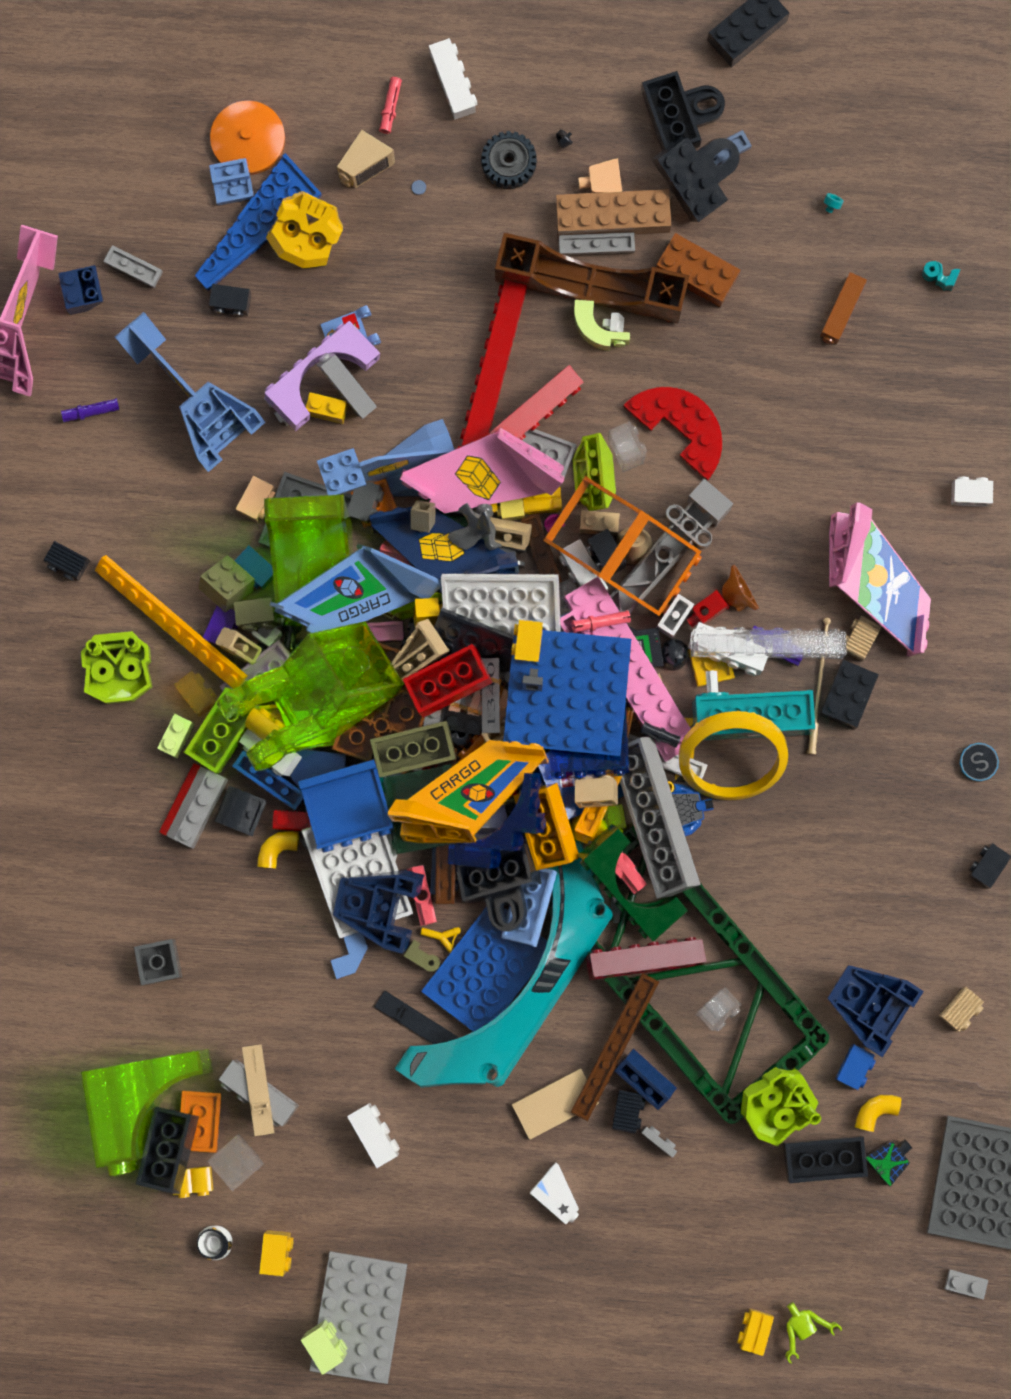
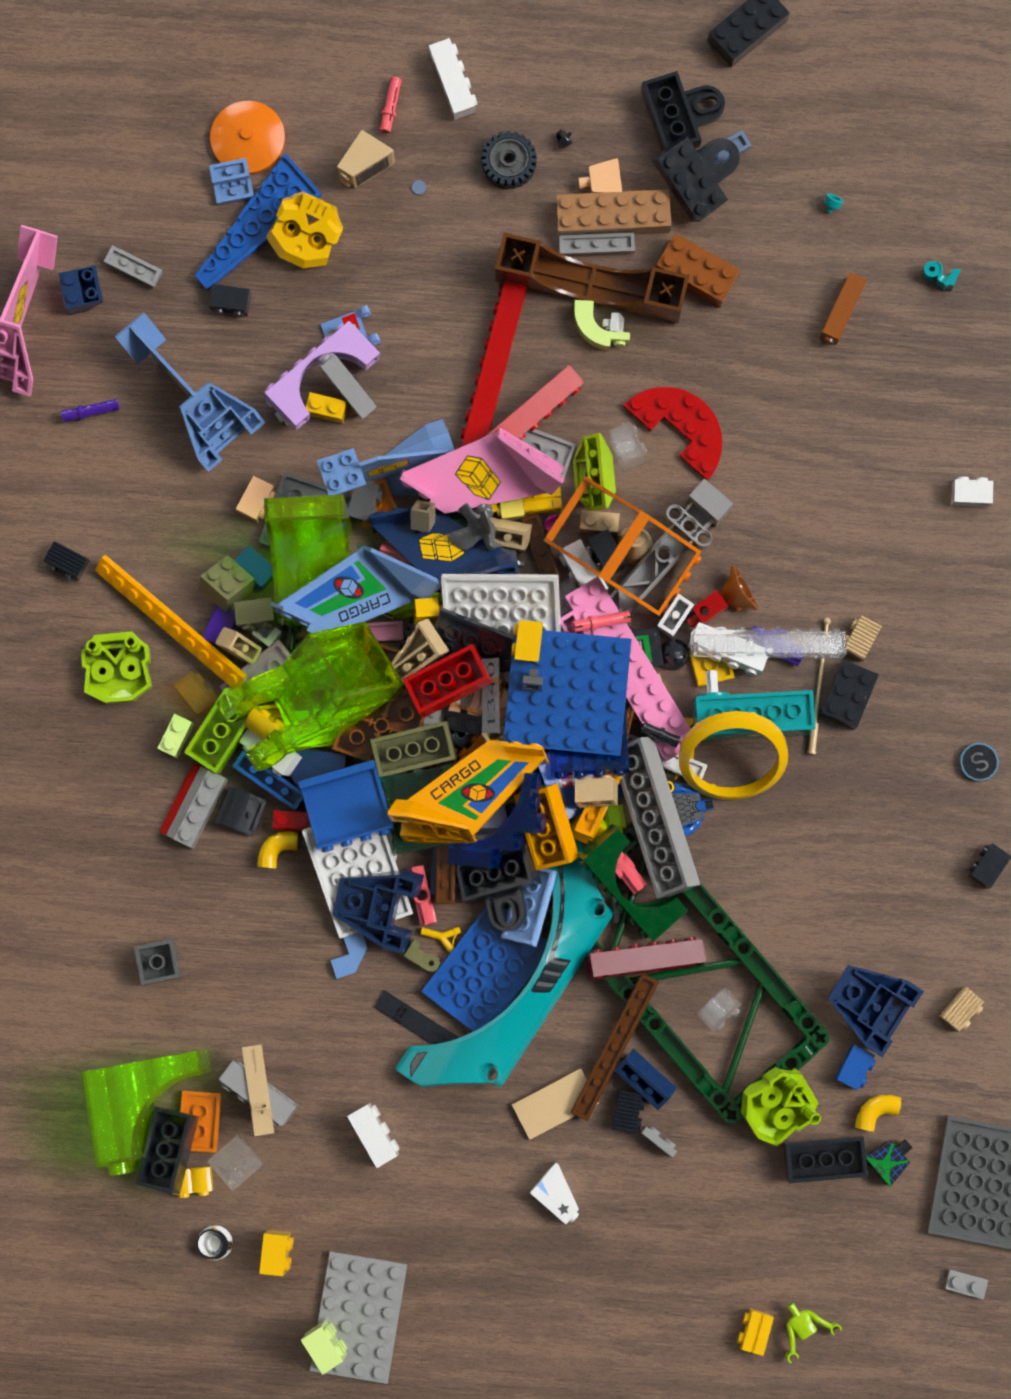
piece [829,503,931,657] -> none

